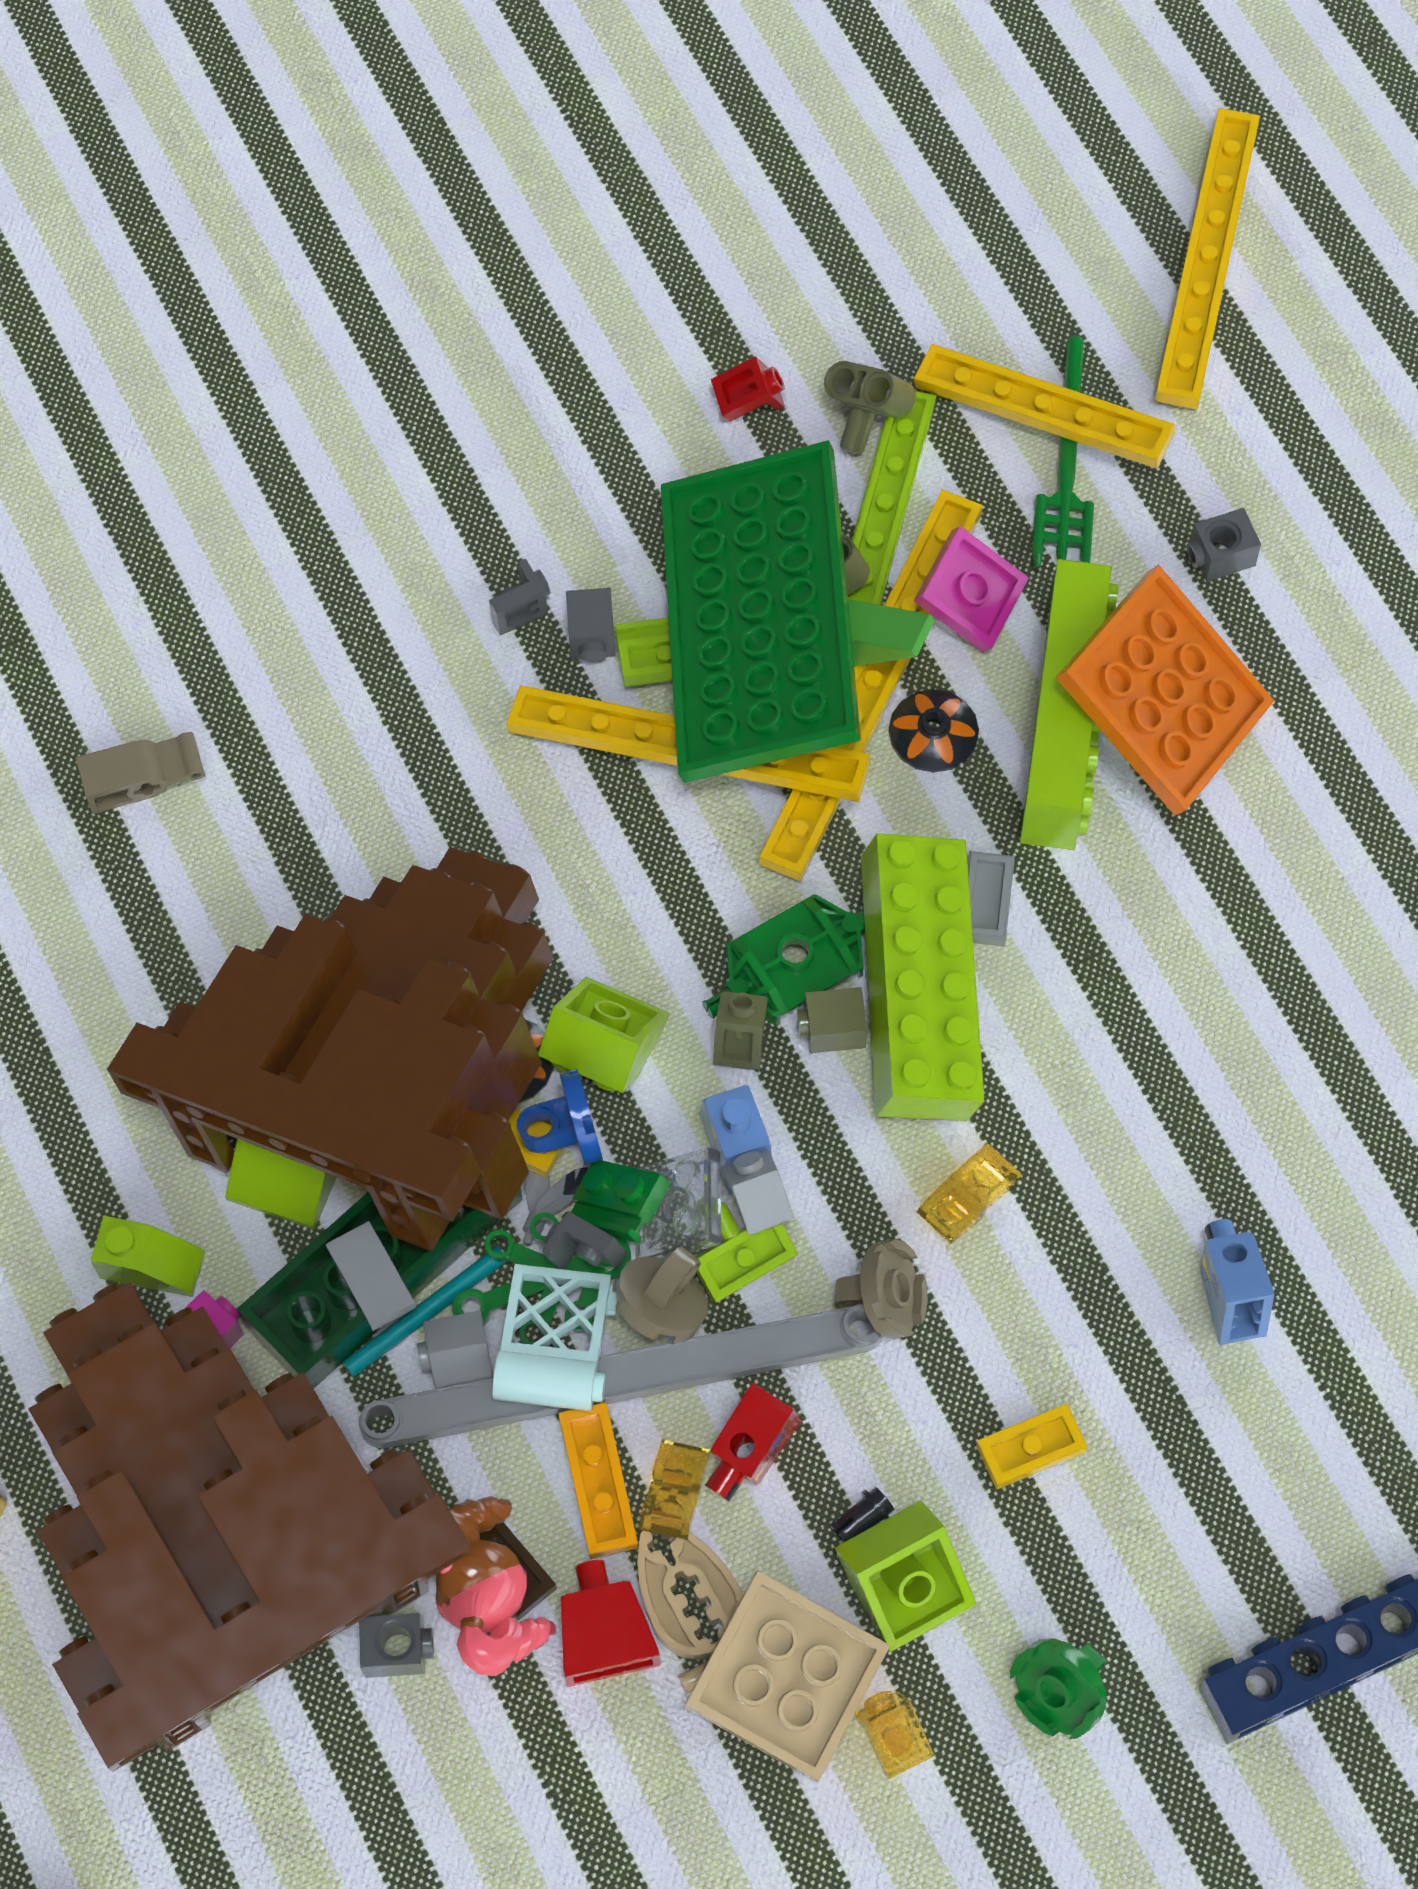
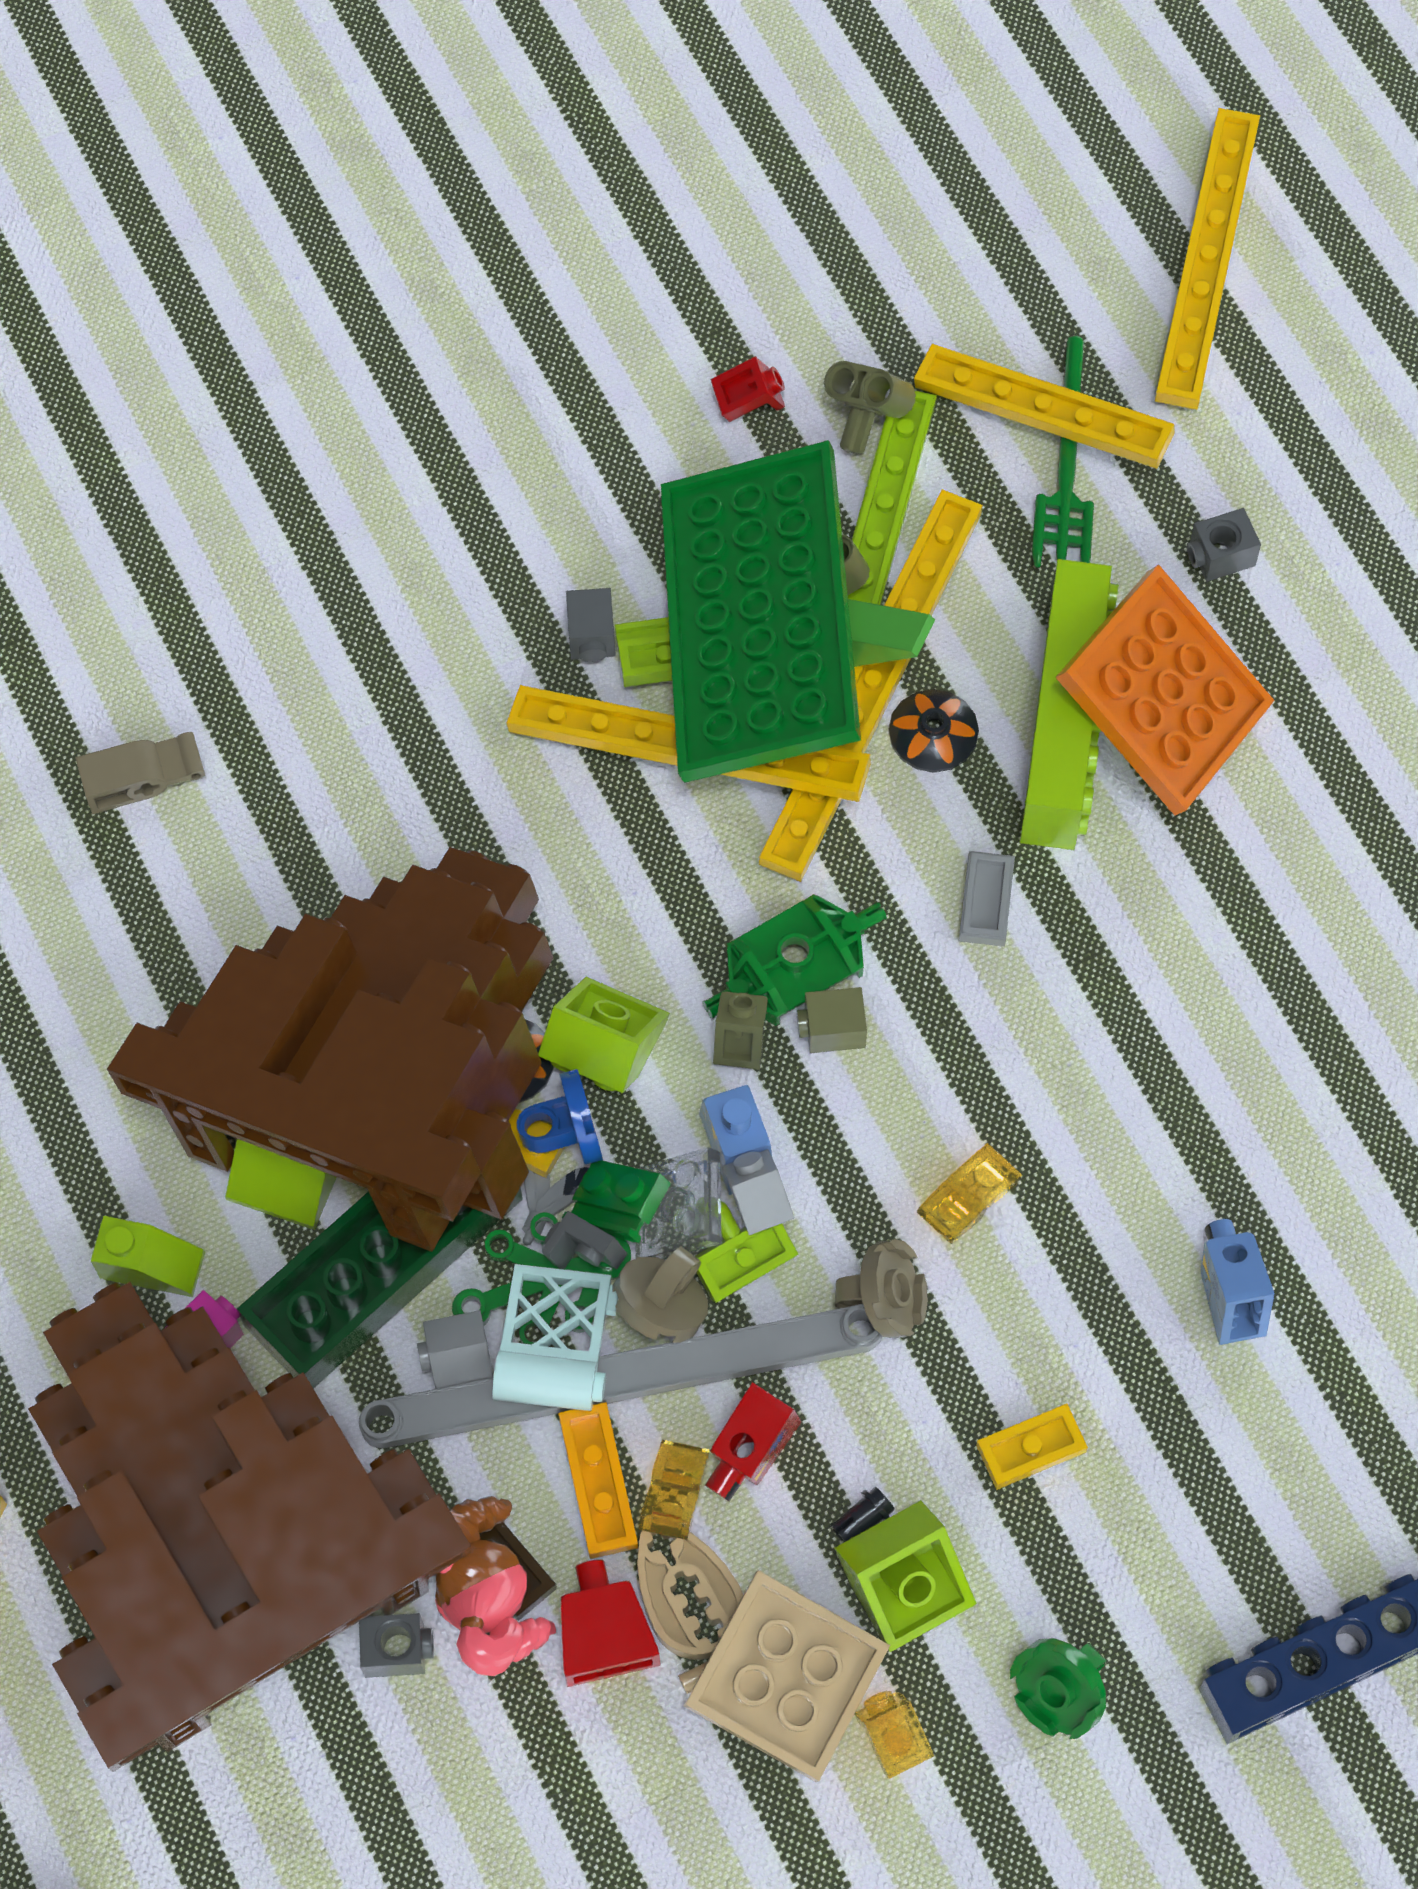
light grey tile [326,1221,416,1331] -> none
teal bar [342,1246,507,1378] -> none
dark grey bracket [489,559,551,636] -> none
lime brick [861,833,984,1121] -> none
dark pink plate [914,526,1029,652] -> none

